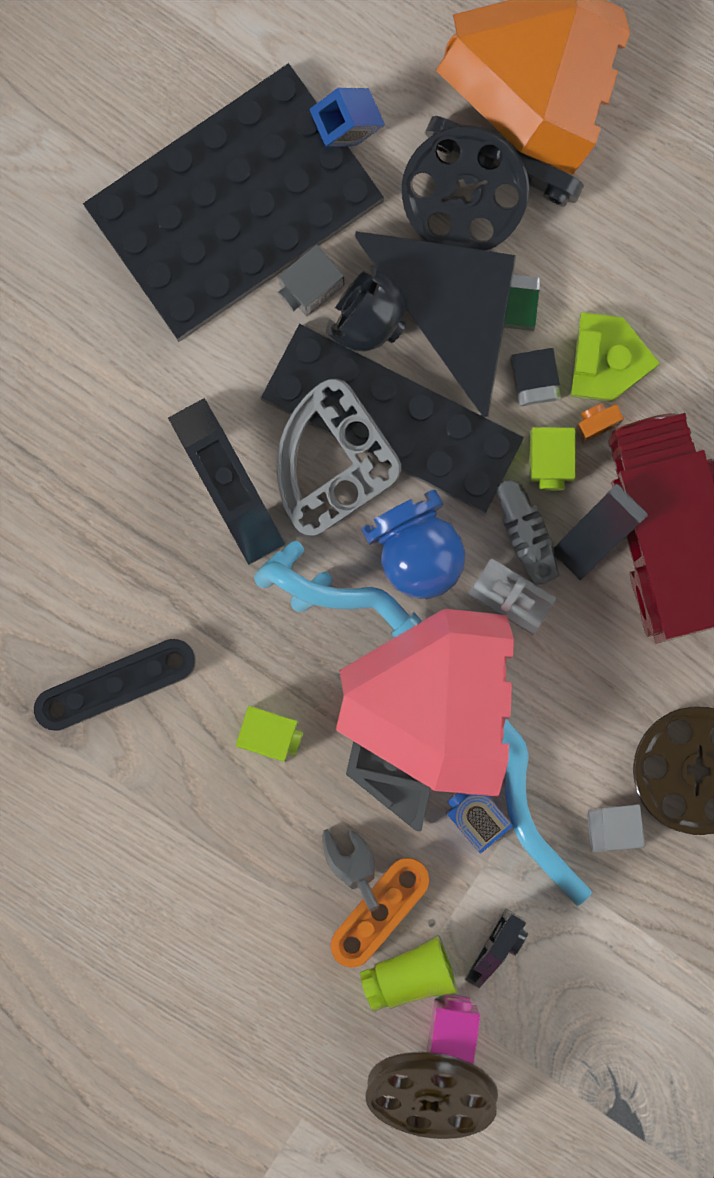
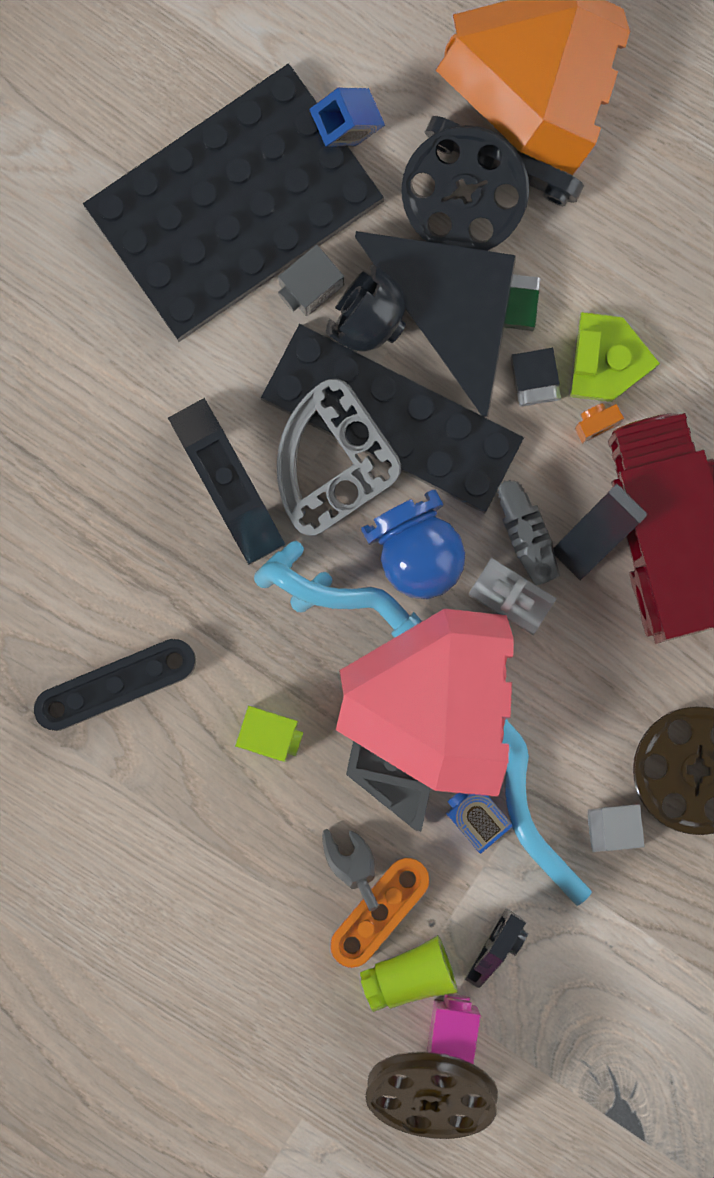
lime brick [529,427,575,491] -> none

